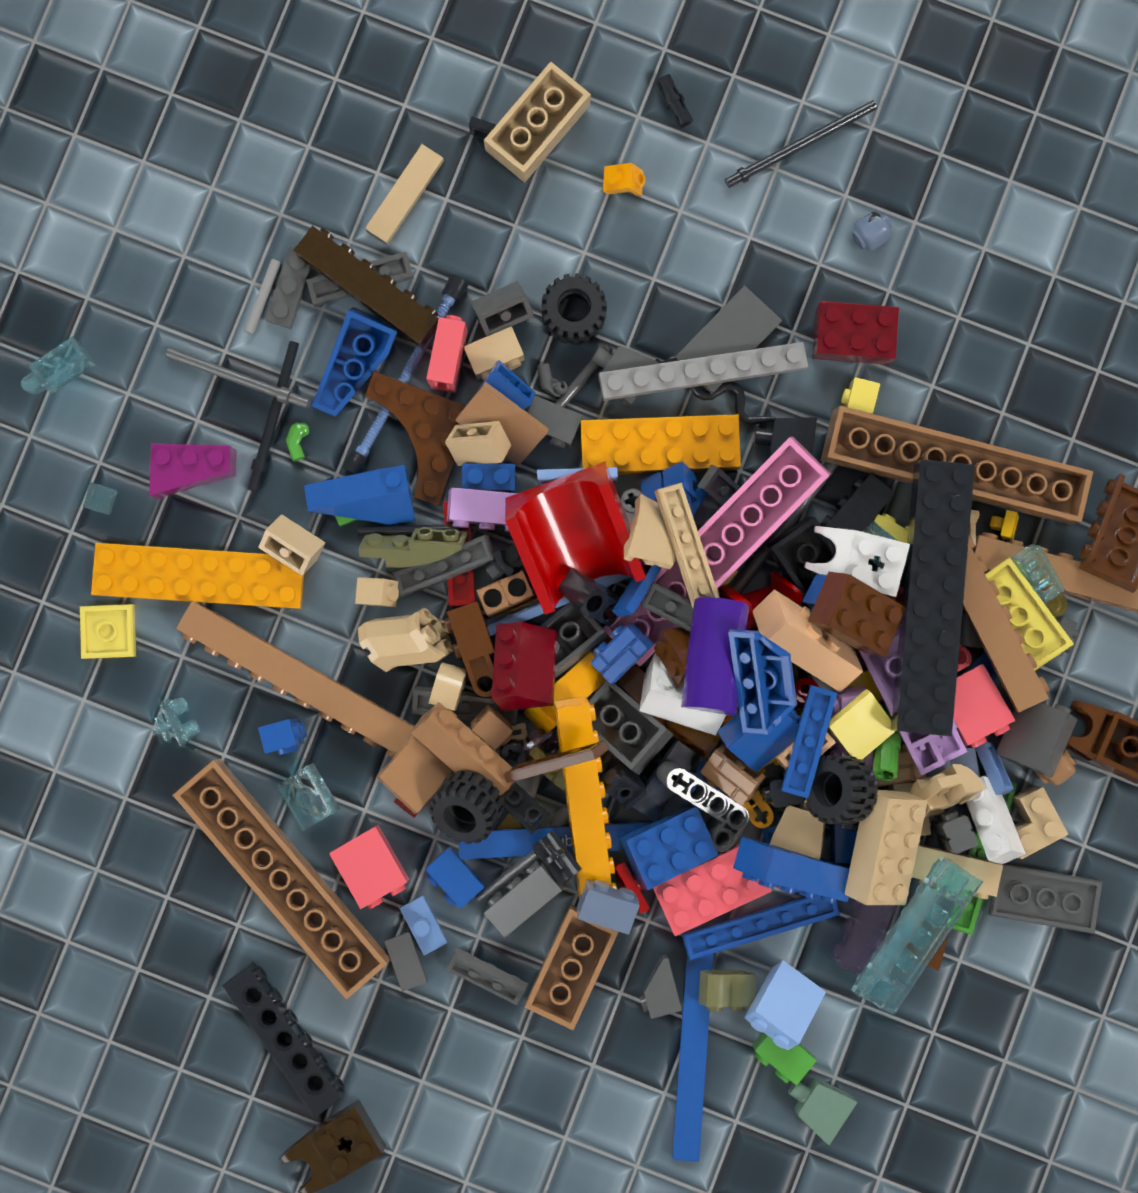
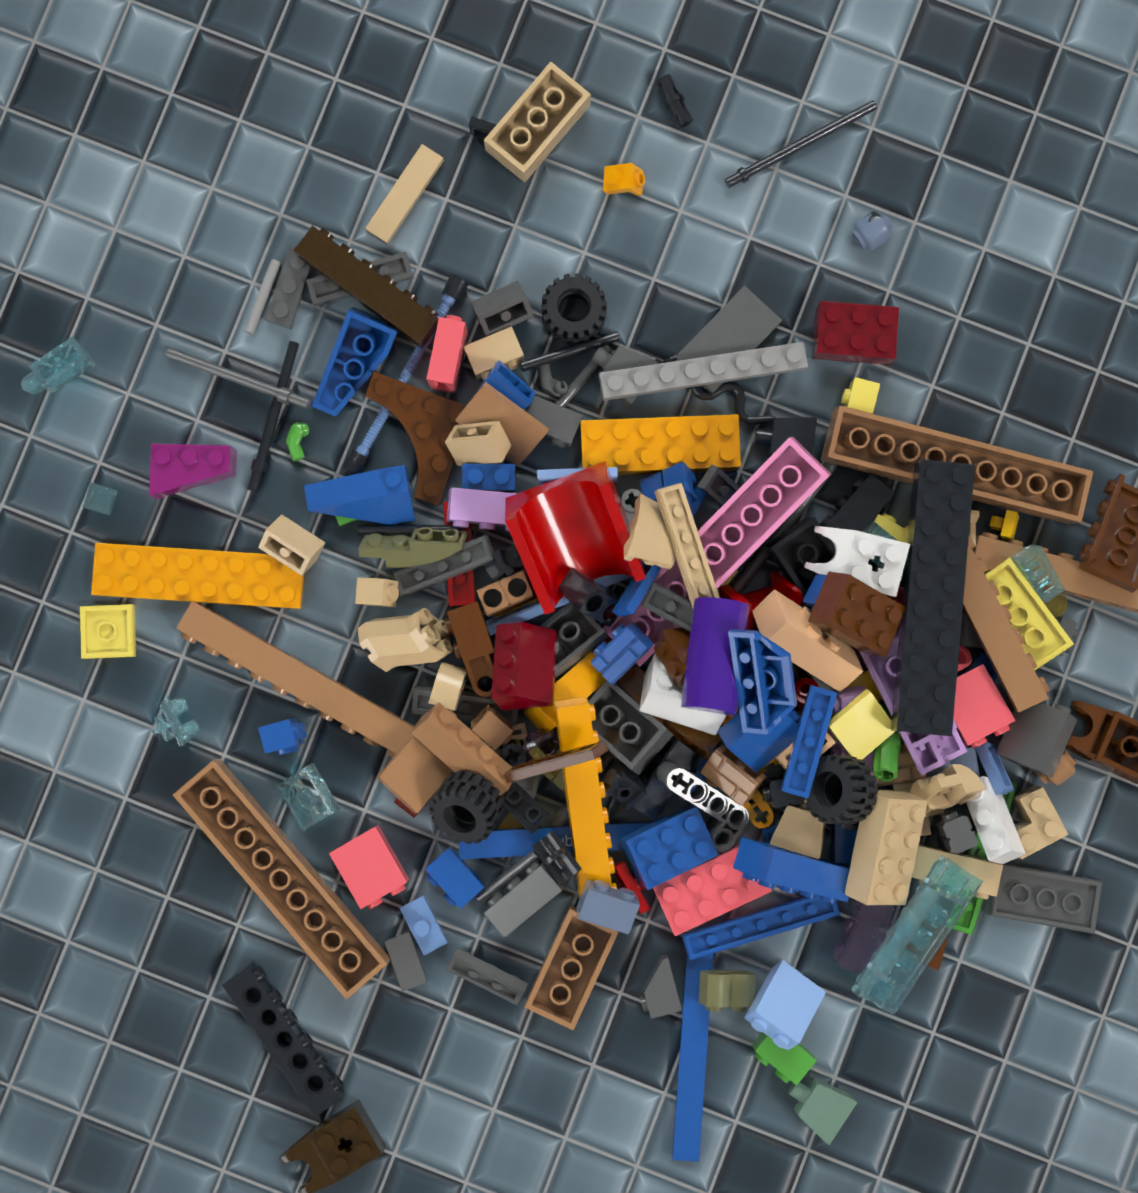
none -> black bar [520,331,620,372]

